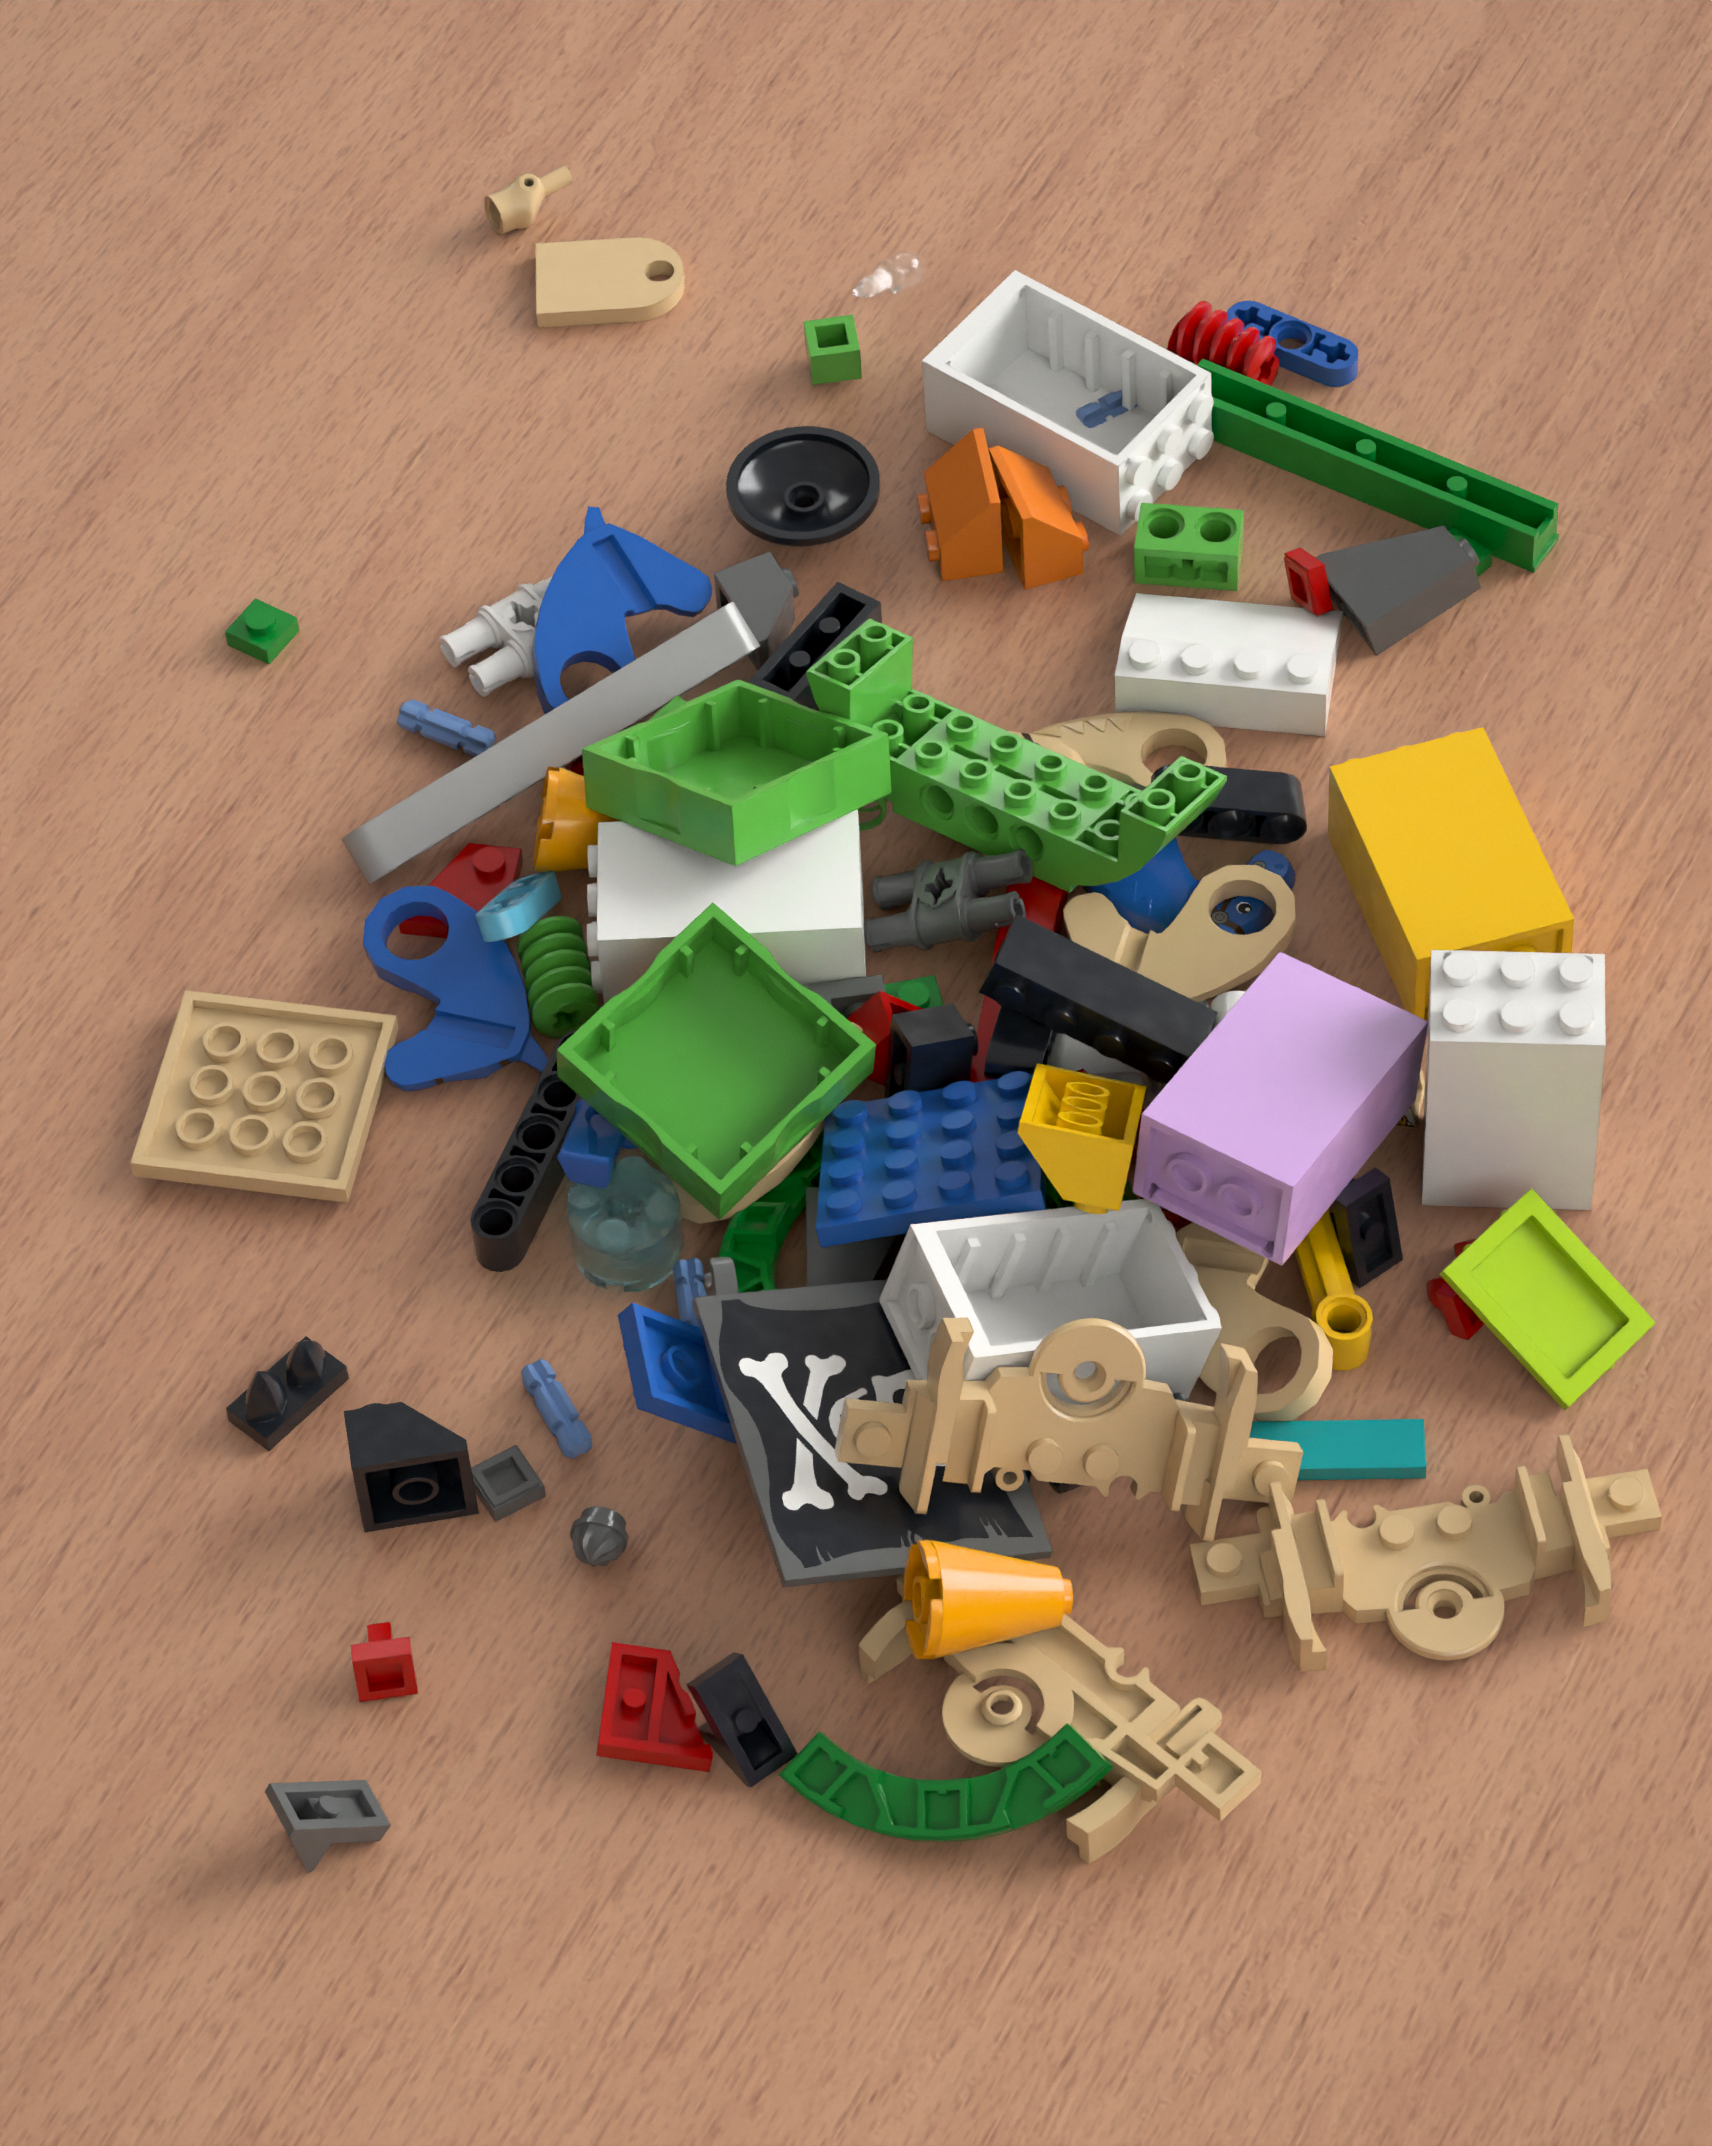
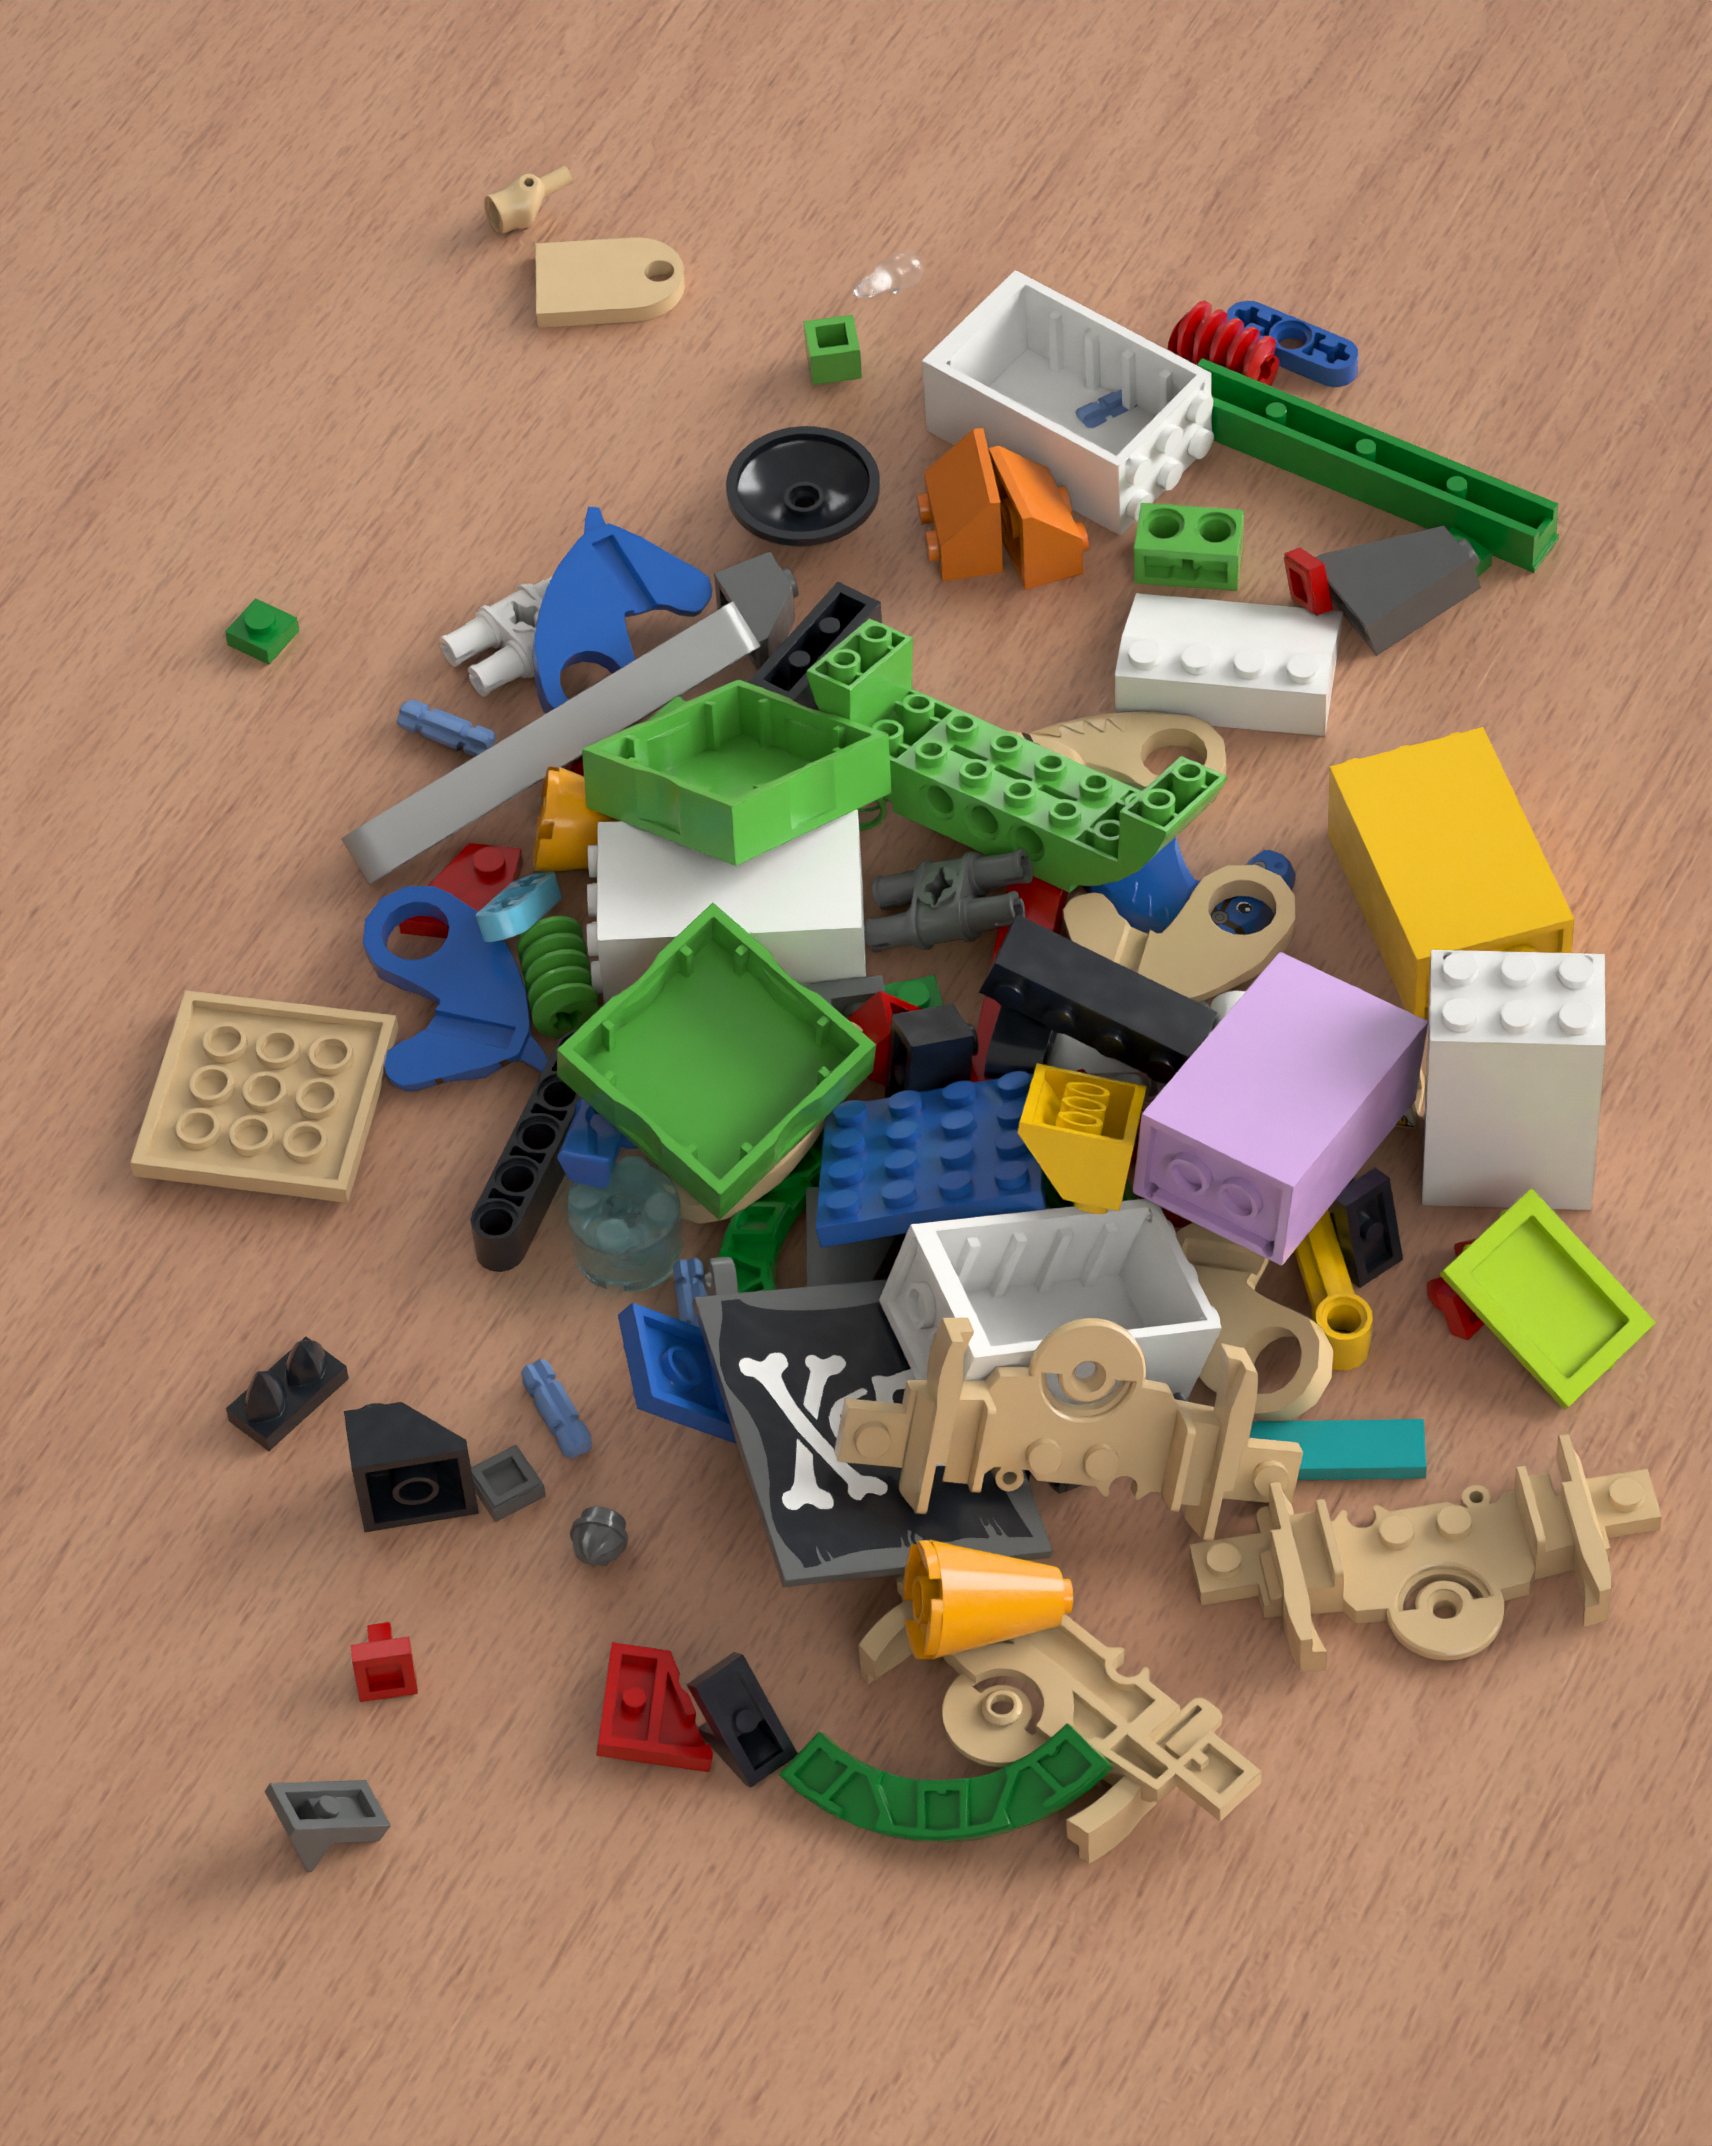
black beam [1151,764,1307,844] -> none

